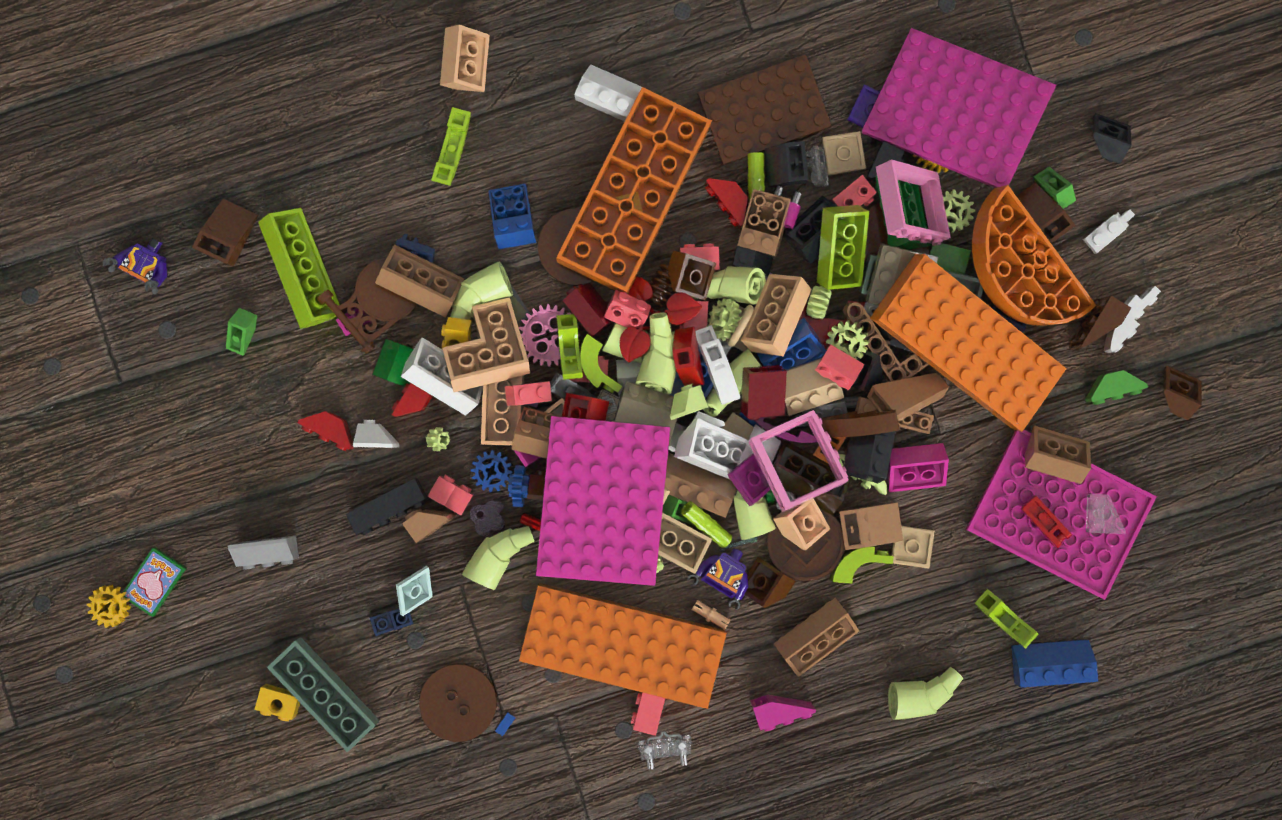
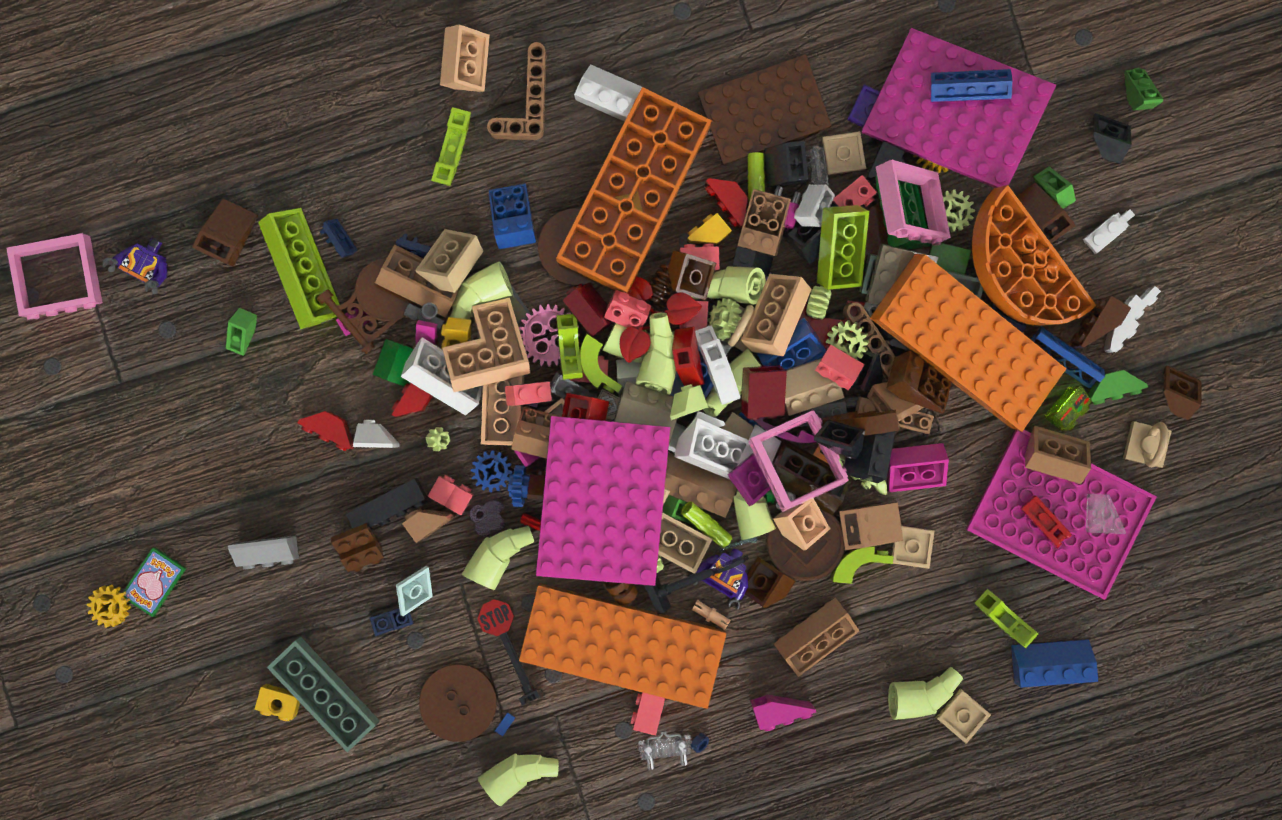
none -> bright pink window [7,233,103,320]
none -> dark blue plate [320,219,358,258]
none -> reddish brown plate [330,523,384,572]
none -> dark grey bar [403,302,444,332]
none -> tan slope [416,229,483,293]
none -> dark pink slope [416,320,438,346]
none -> black piece [477,599,545,706]
none -> yellowish green piece [478,753,559,806]
none -> medium nougat beam [487,42,547,140]
none -> reddish brown wheel [603,581,638,605]
none -> black piece [645,555,749,615]
none -> yellow slope [687,213,732,245]
none -> dark blue tile [691,733,709,753]
none -> white brick [794,184,835,227]
none -> black slope [814,420,865,459]
none -> reddish brown slope [886,350,952,414]
none -> blue fence [931,69,1013,102]
none -> tan tile [936,688,991,744]
none -> blue fence [1031,326,1105,389]
none -> clear neon green slope [1044,386,1092,431]
none -> tan tile [1123,421,1171,468]
none -> bright green slope [1124,68,1163,111]

